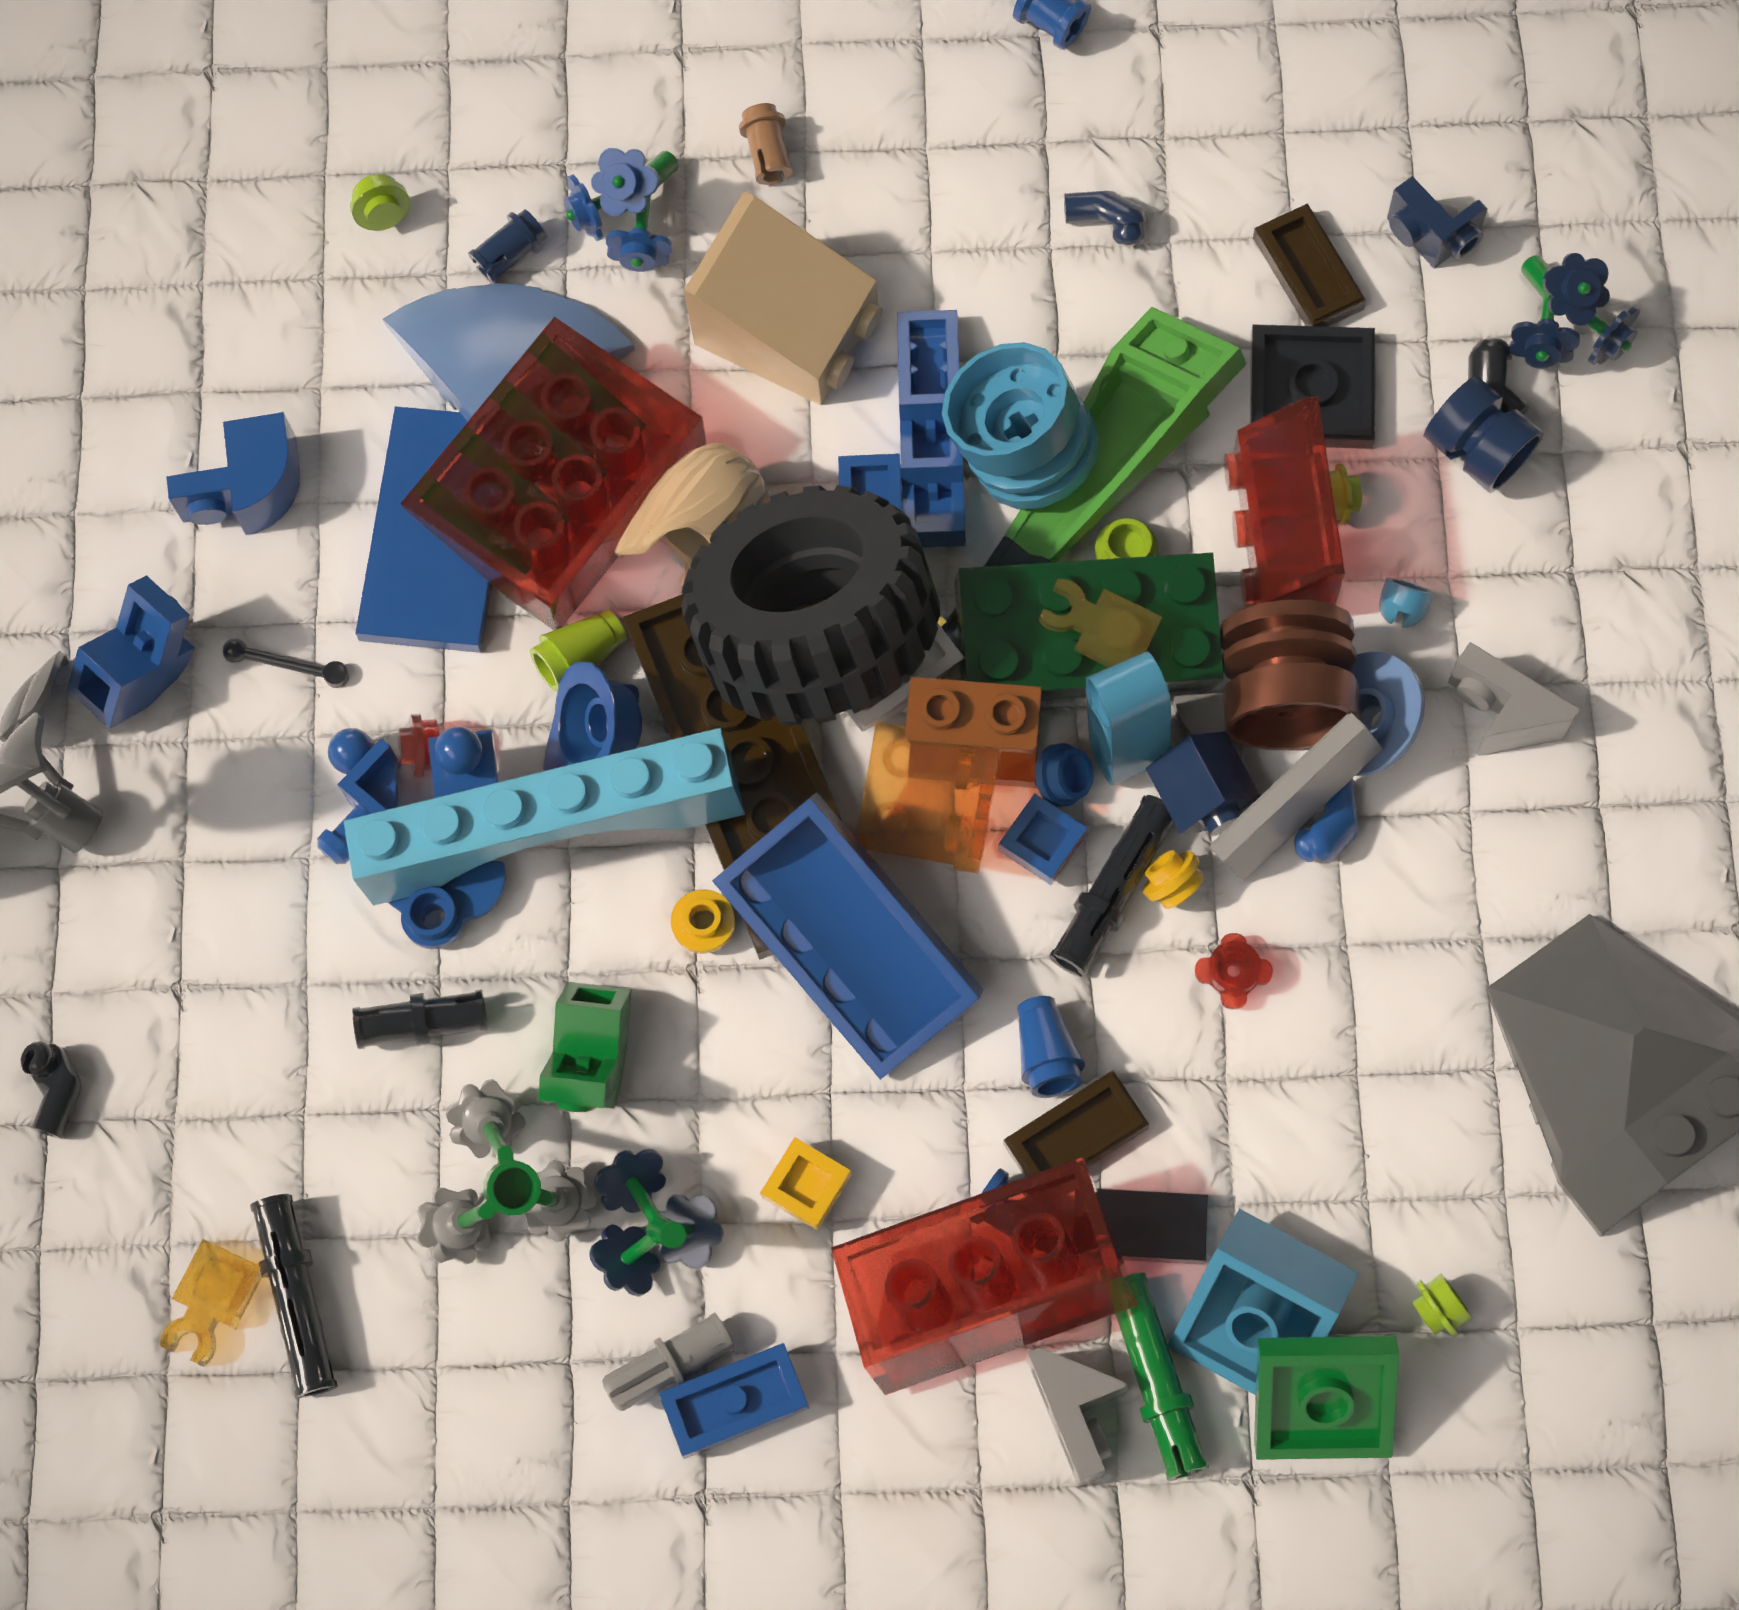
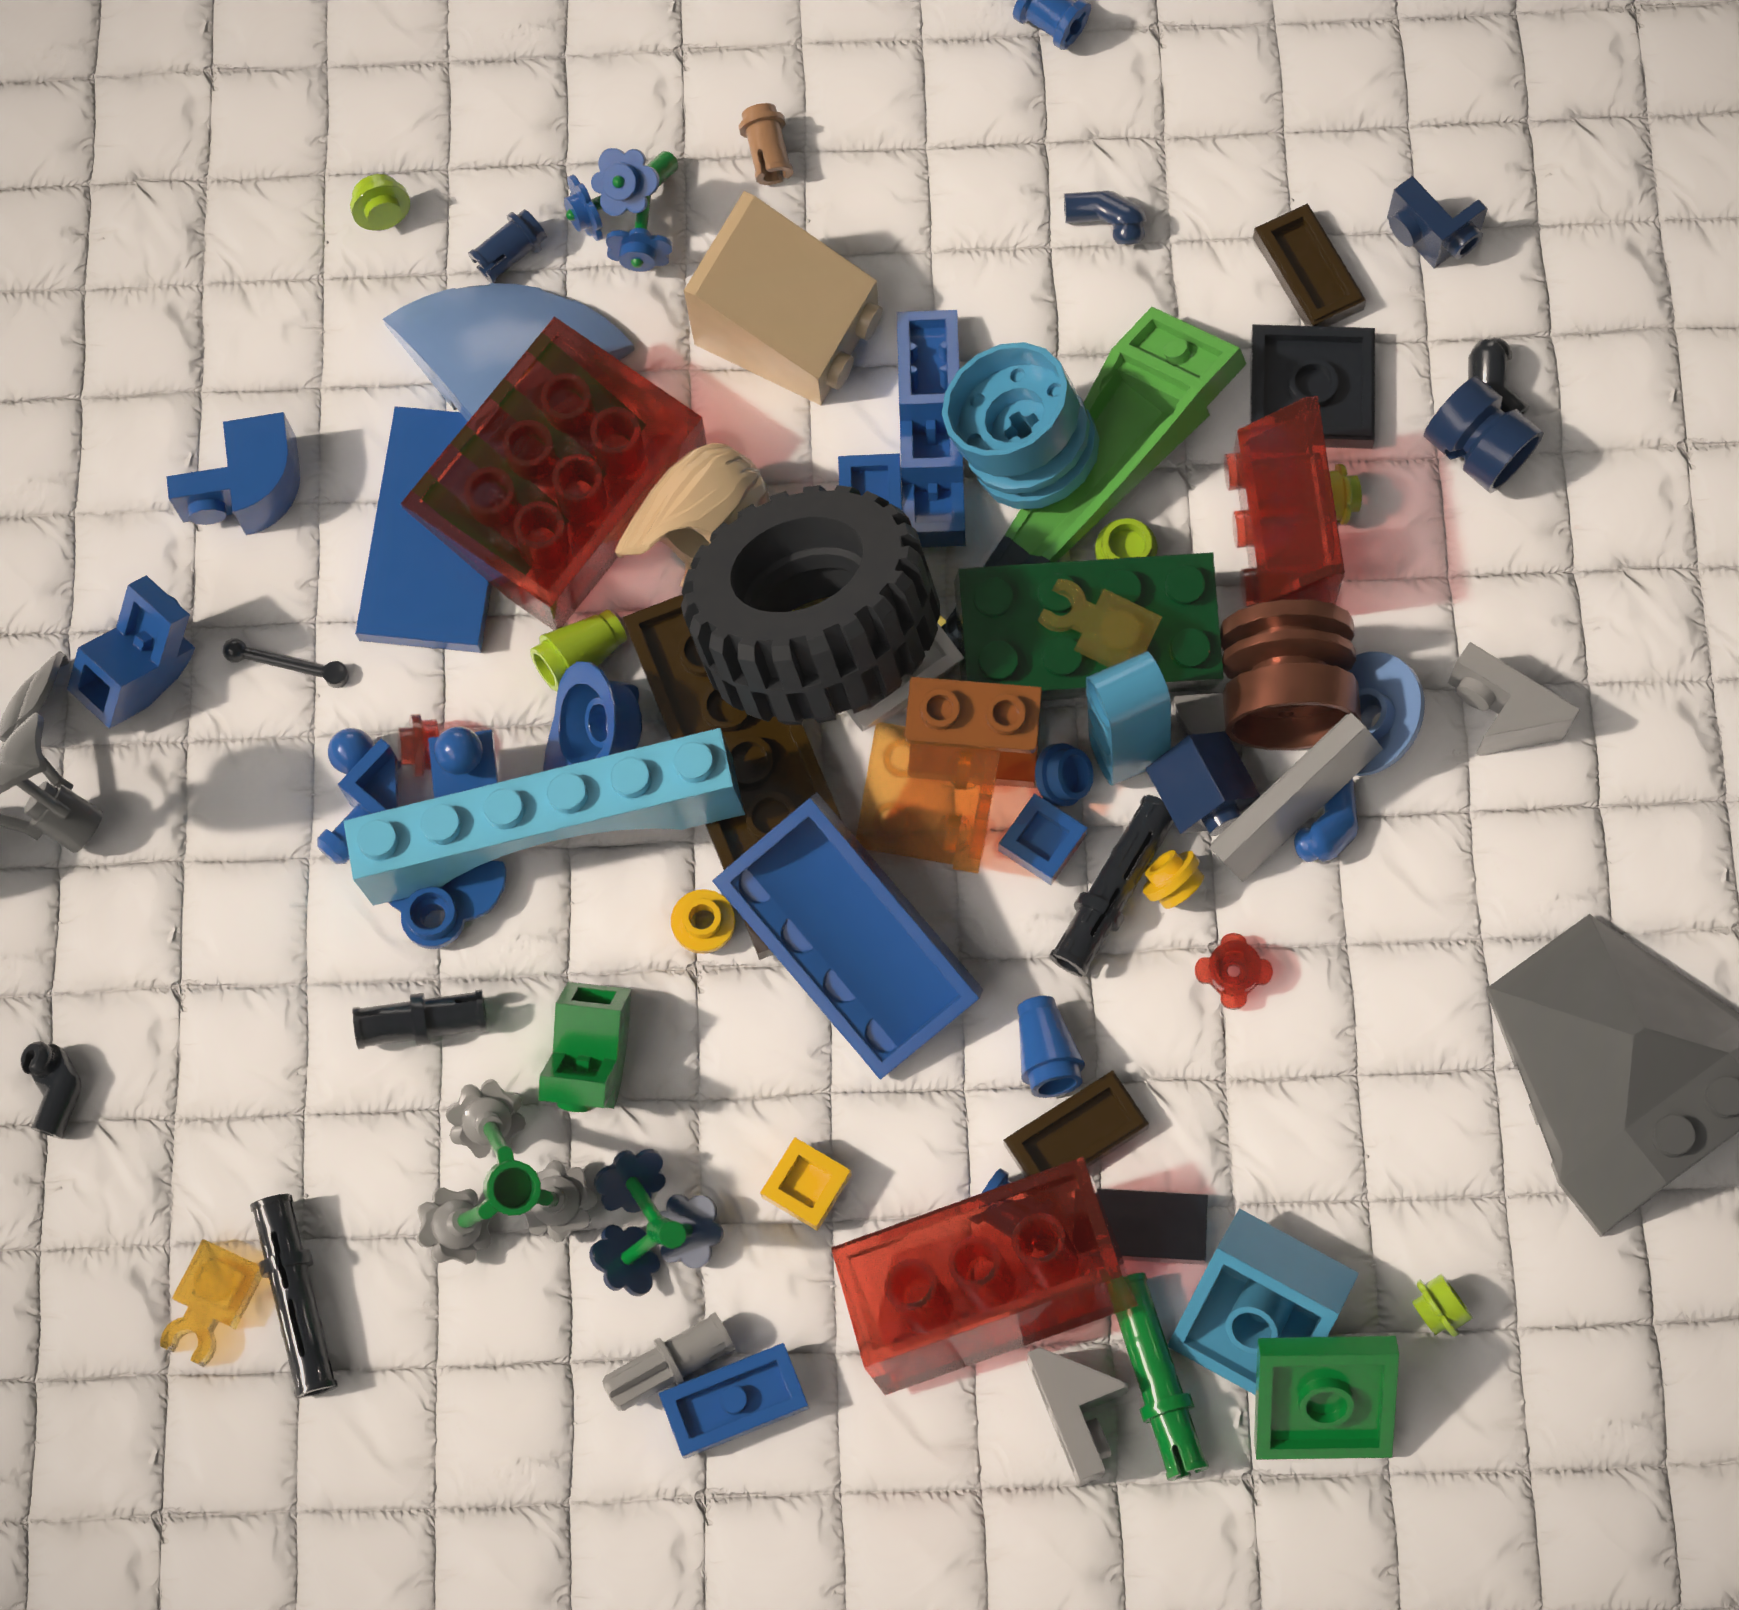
dark azure hinge [1379,577,1434,628] -> none
dark blue plant [1509,253,1640,369] -> none

